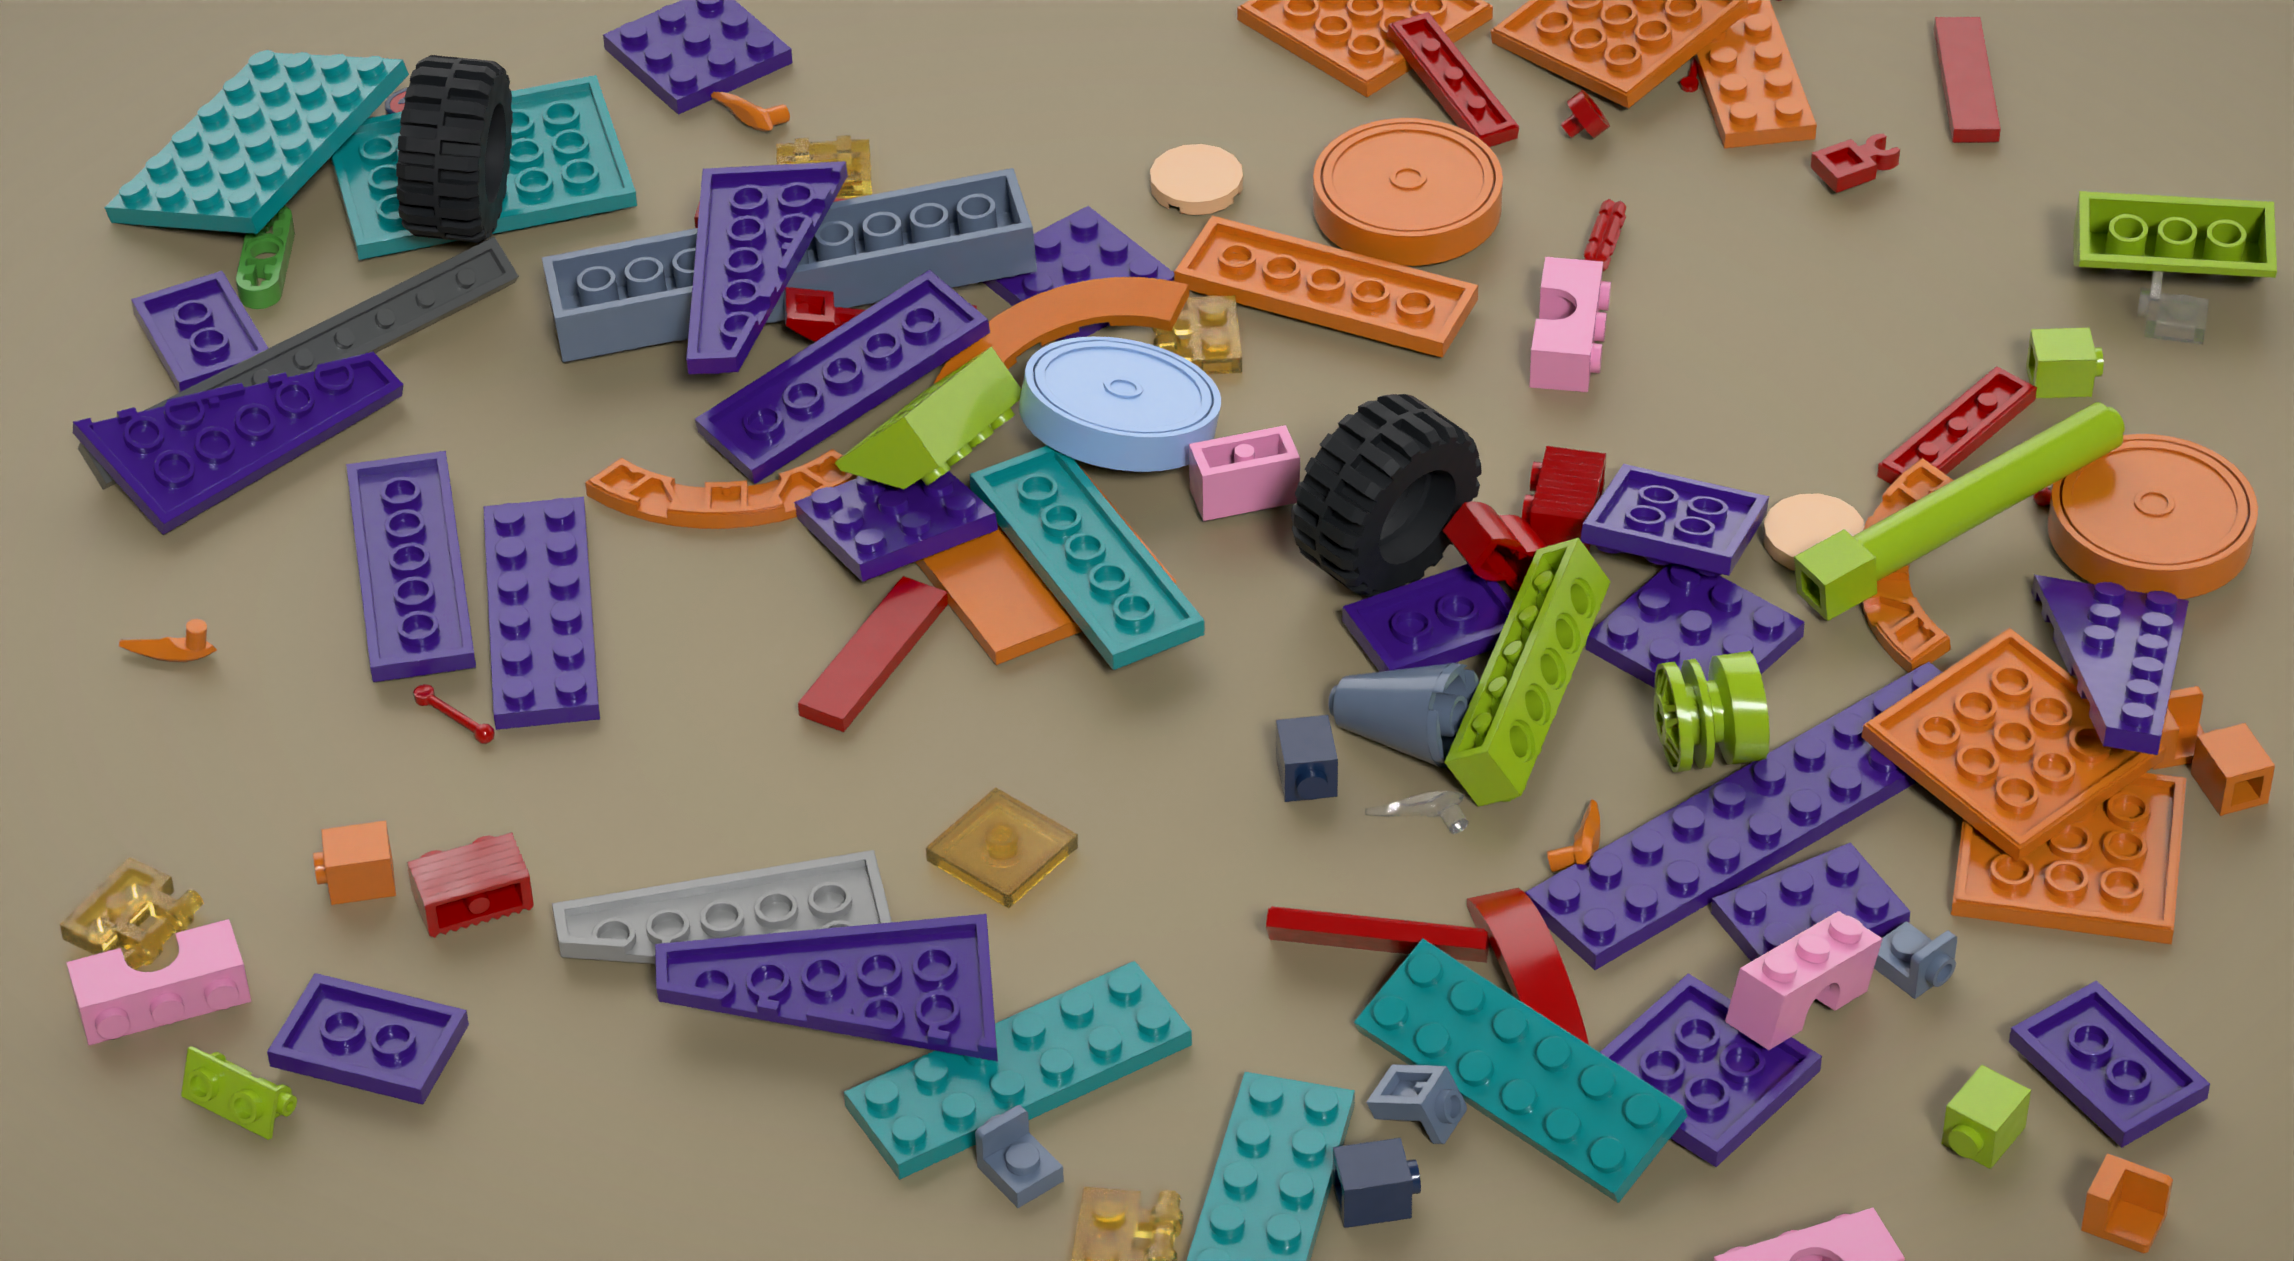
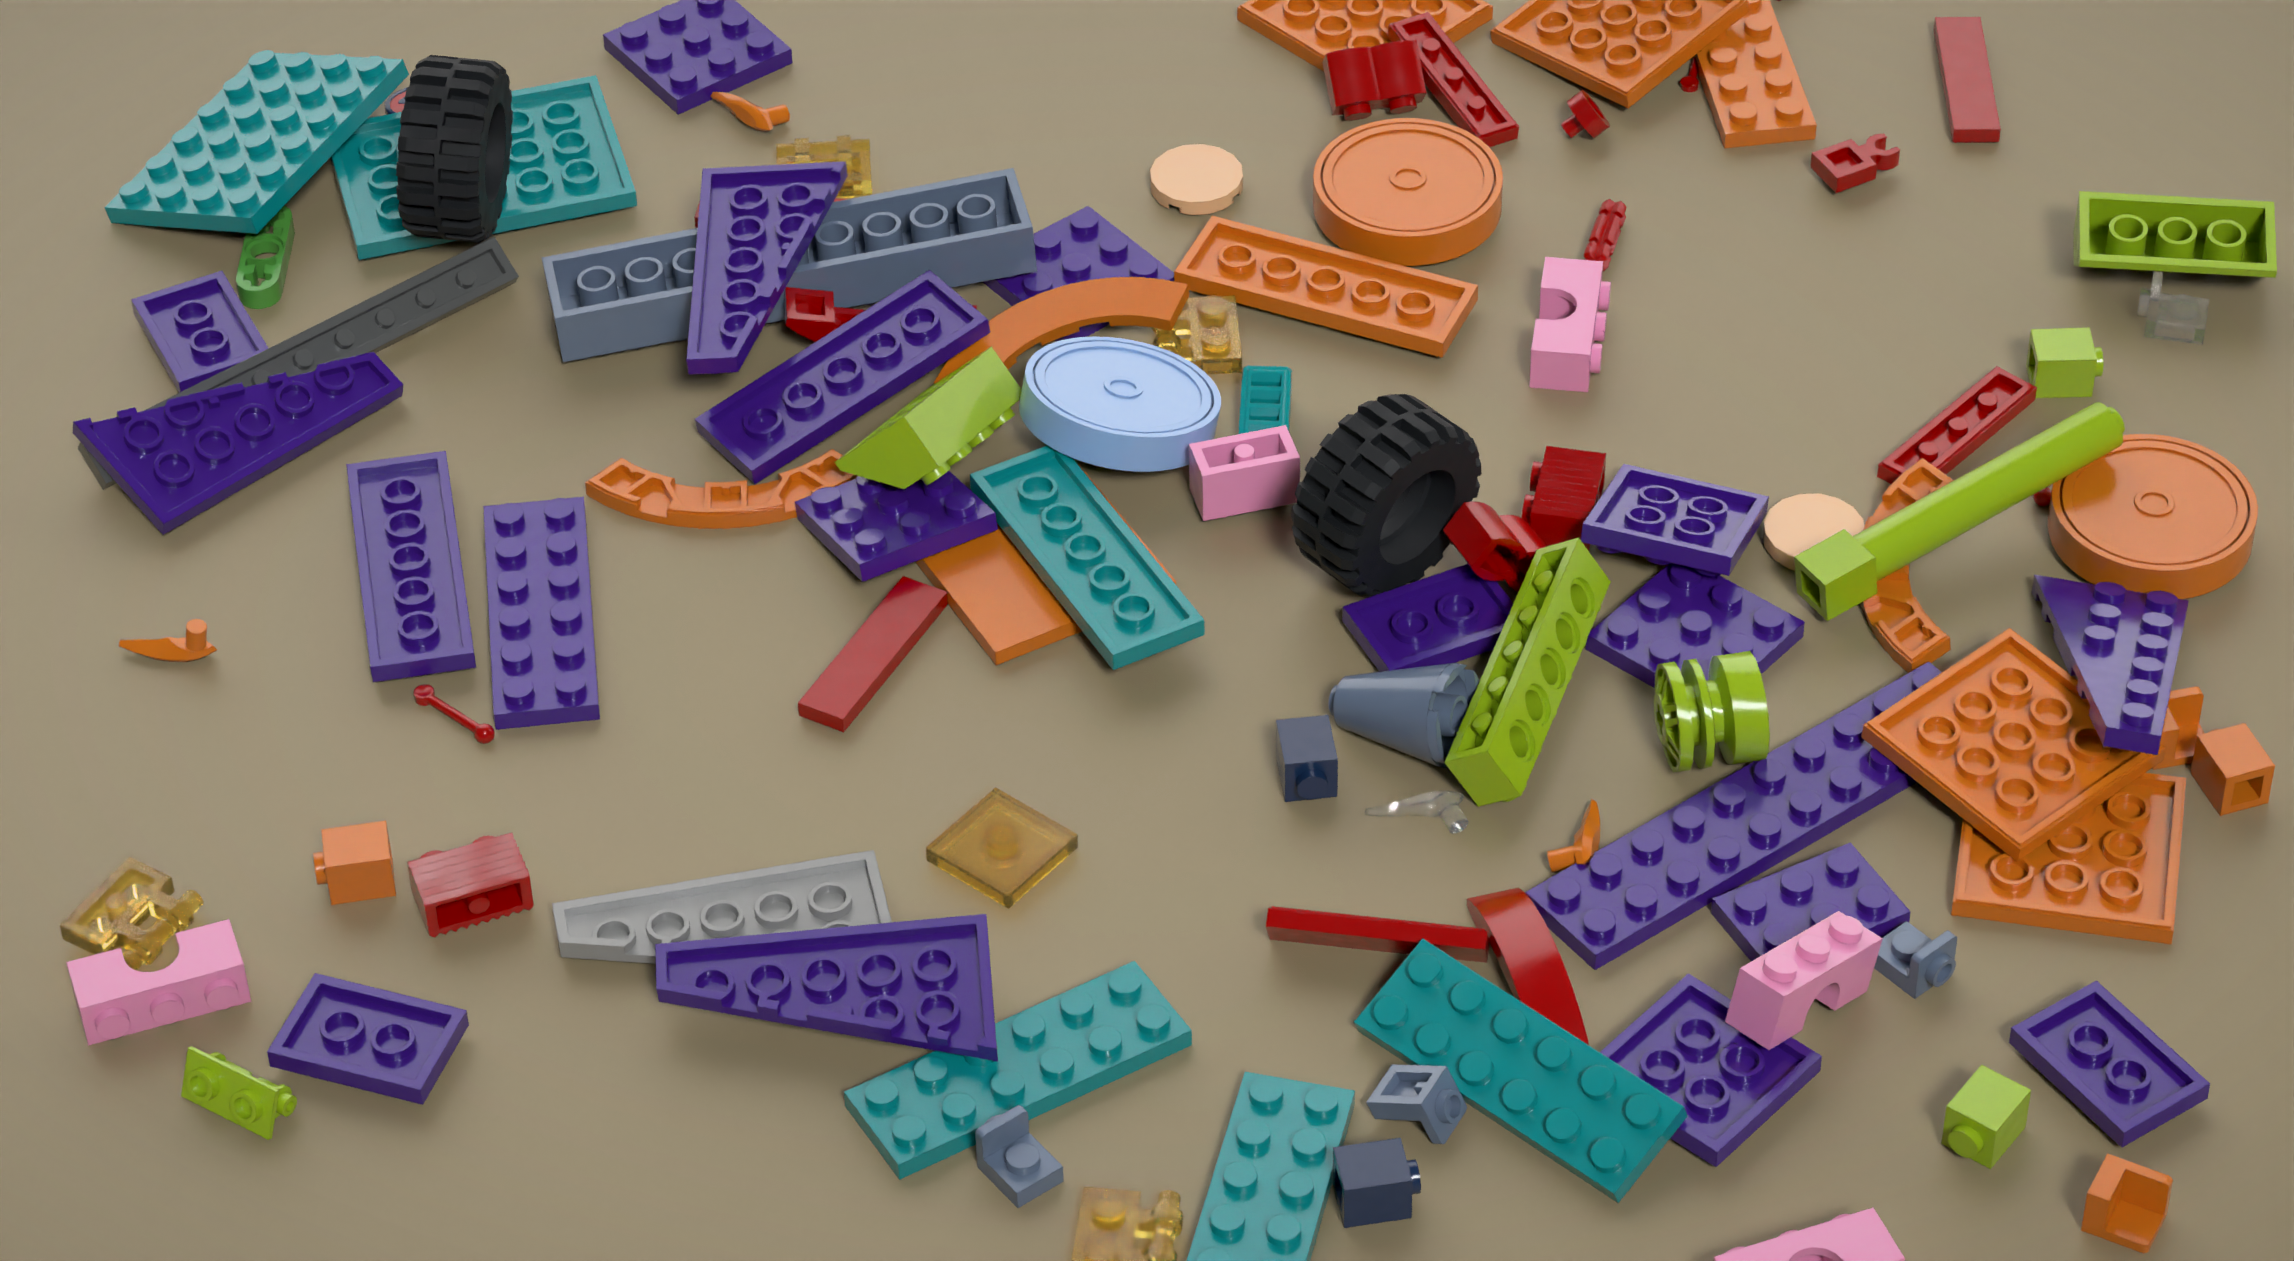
none -> teal slope [1239,365,1292,434]
none -> red brick [1322,40,1426,121]

